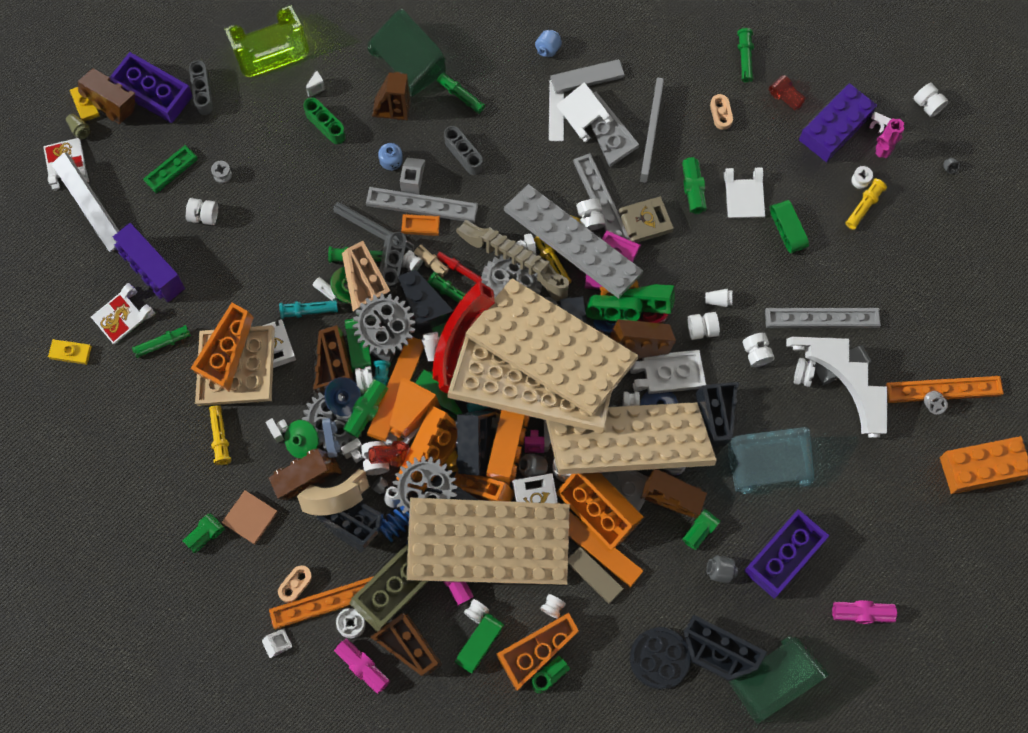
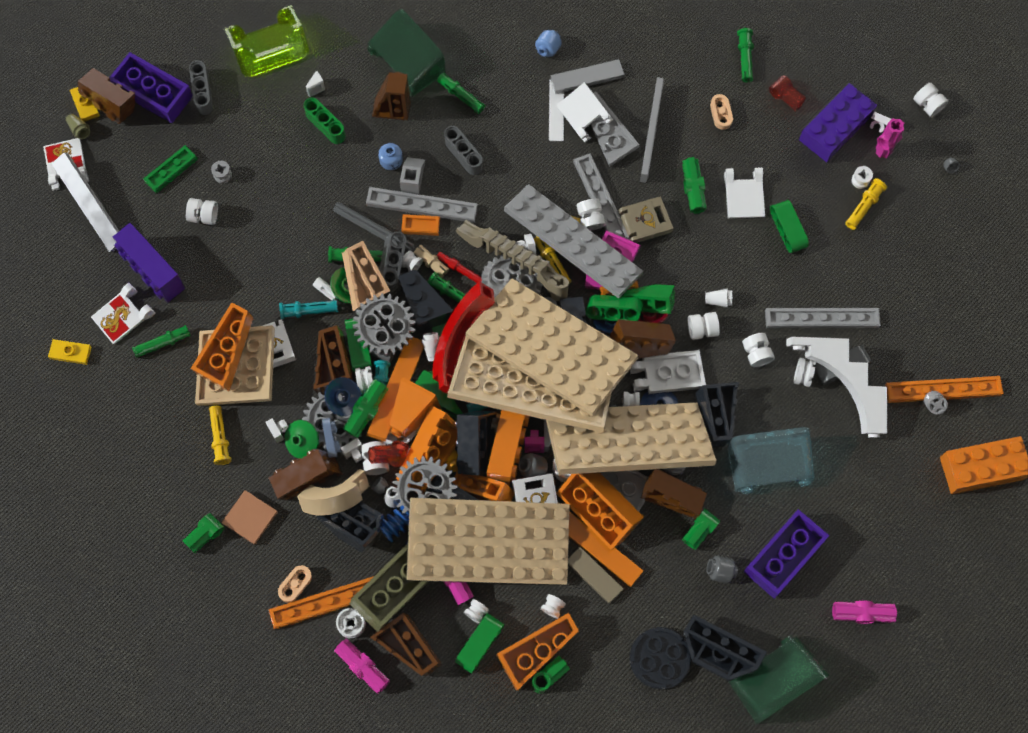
white slope [262,629,292,658] -> none

